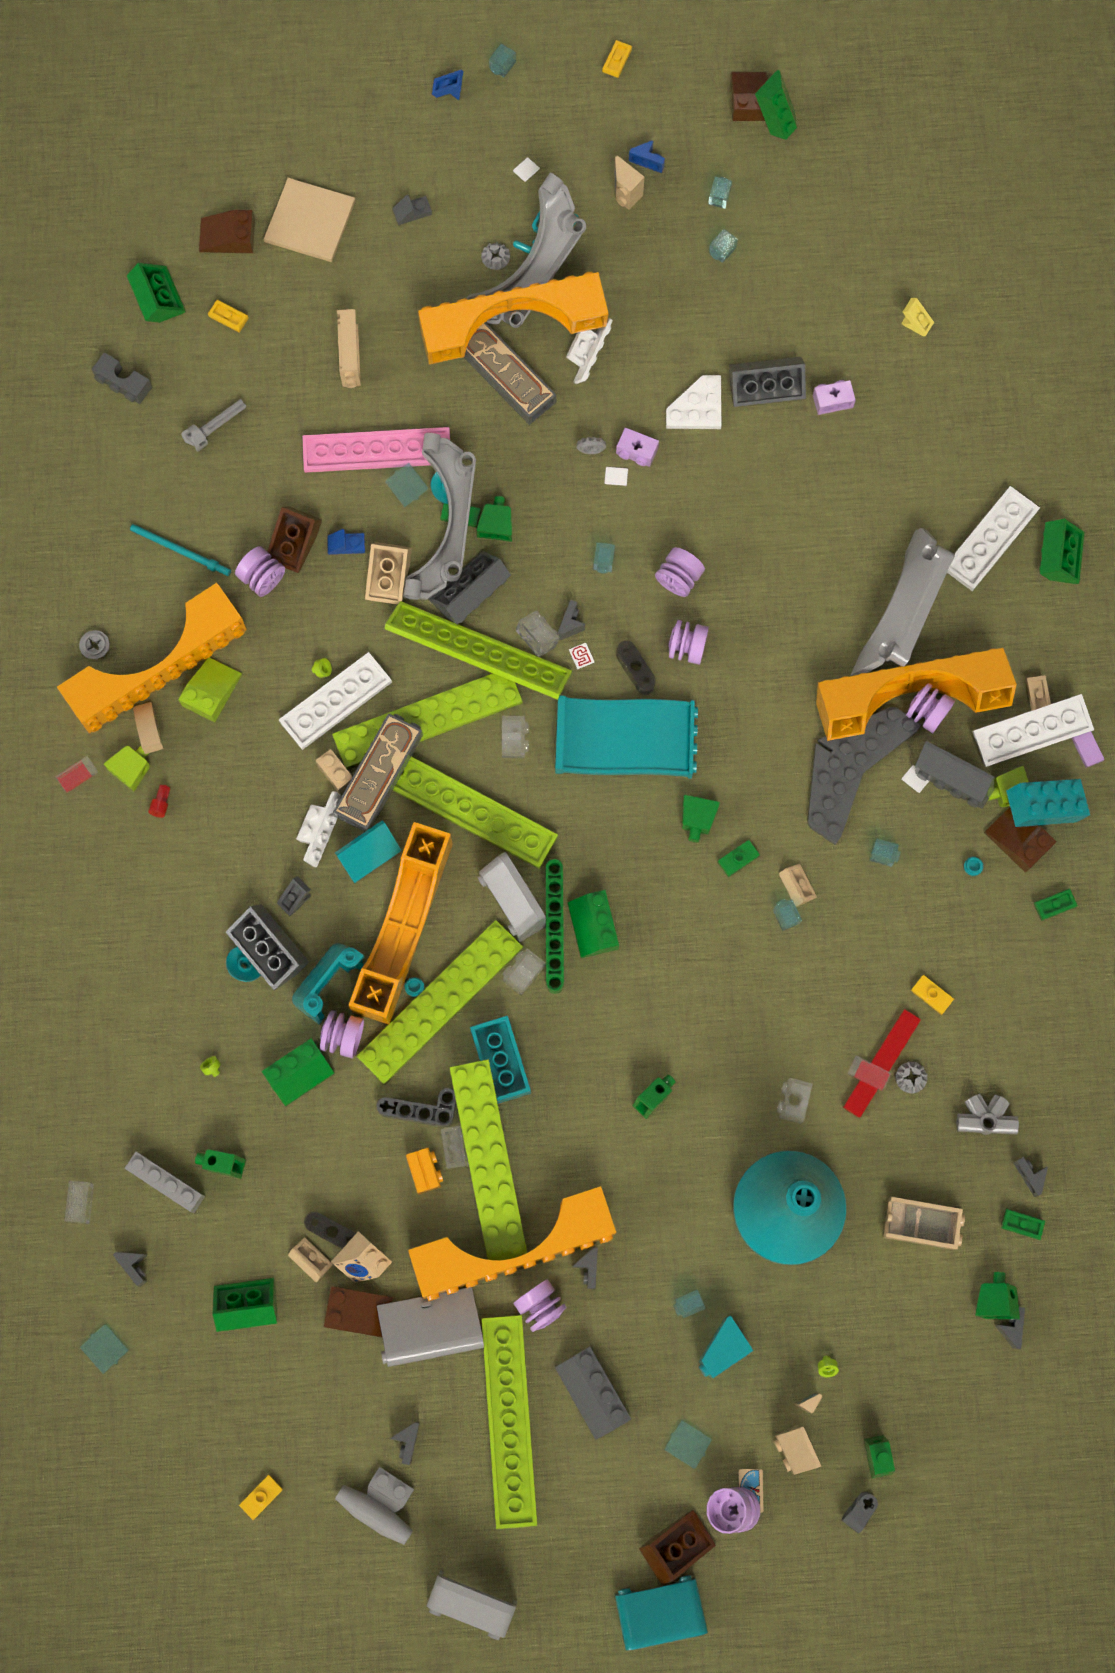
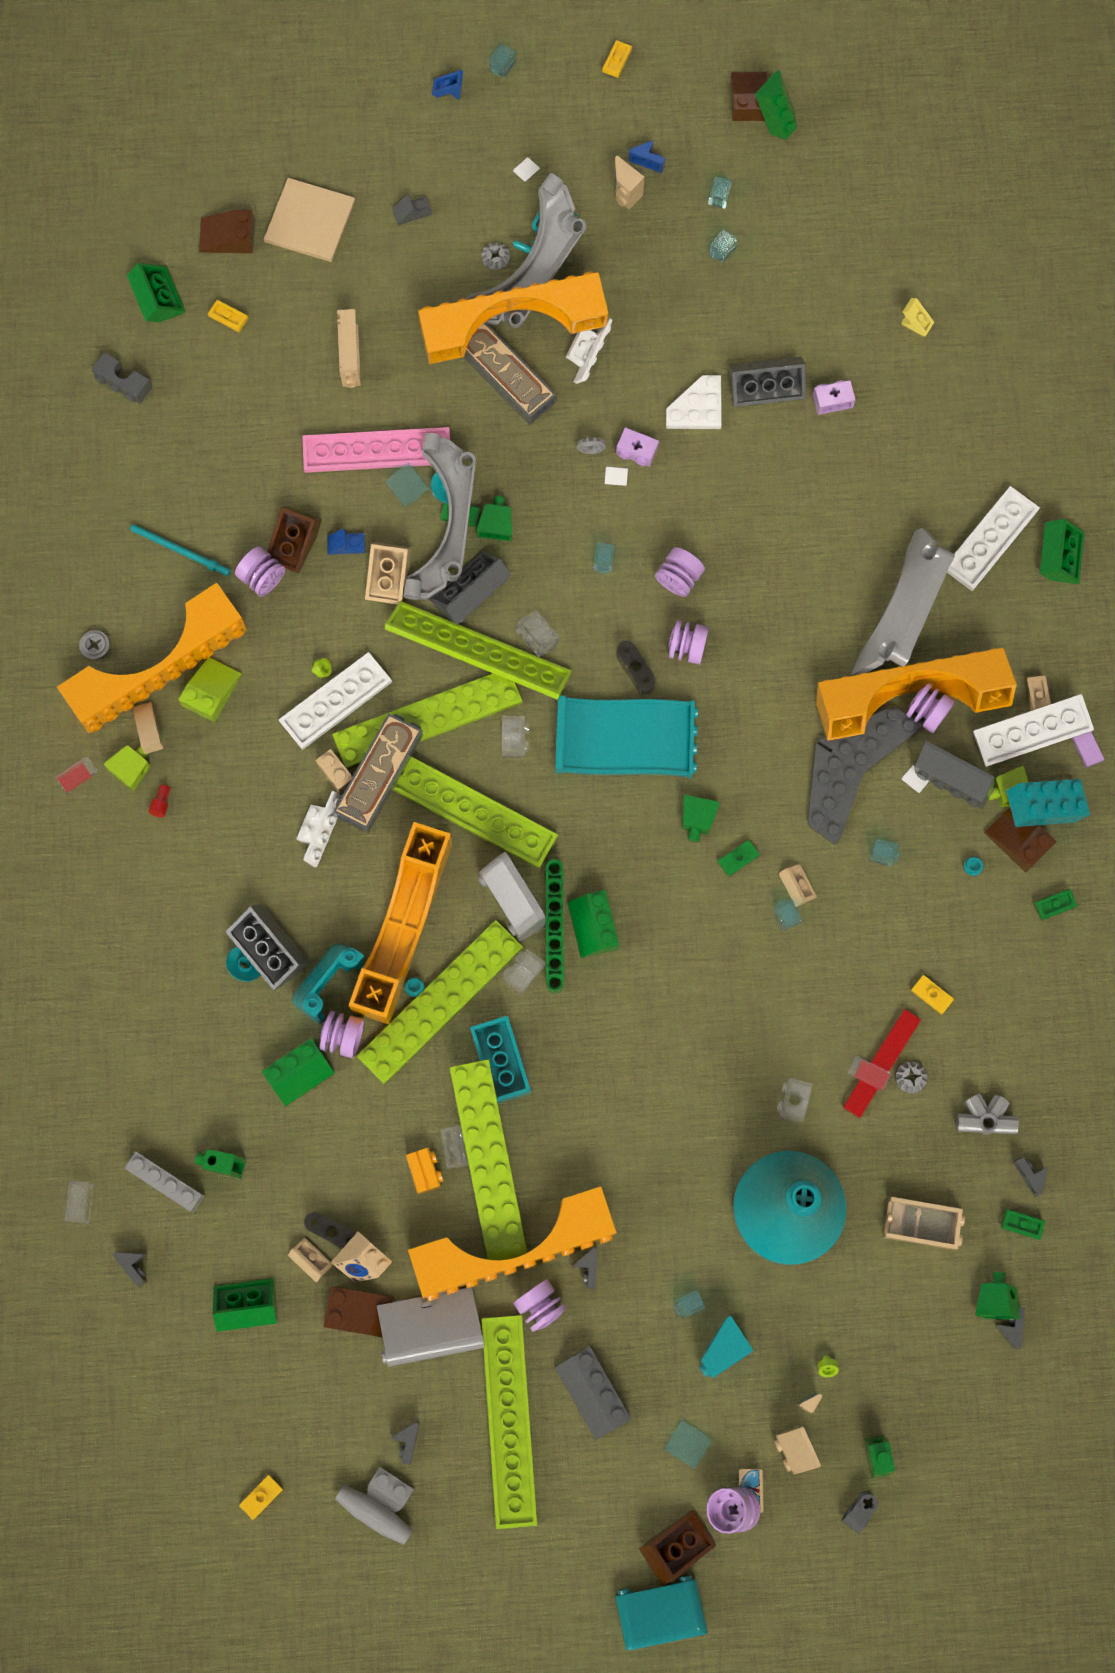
clear light blue piece [80,1324,129,1374] -> none
light grey piece [181,399,246,452] -> none
lime tile [200,1056,221,1077] -> none
dark grey slope [277,876,311,916] -> none
teal tile [335,820,402,883] -> none
dark grey beam [377,1088,457,1127] -> none
light grey windscreen [427,1570,517,1640] -> none
dark grey slope [557,600,585,640] -> none
white sticker [569,643,594,669] -> none
green torso [632,1074,676,1119] -> none

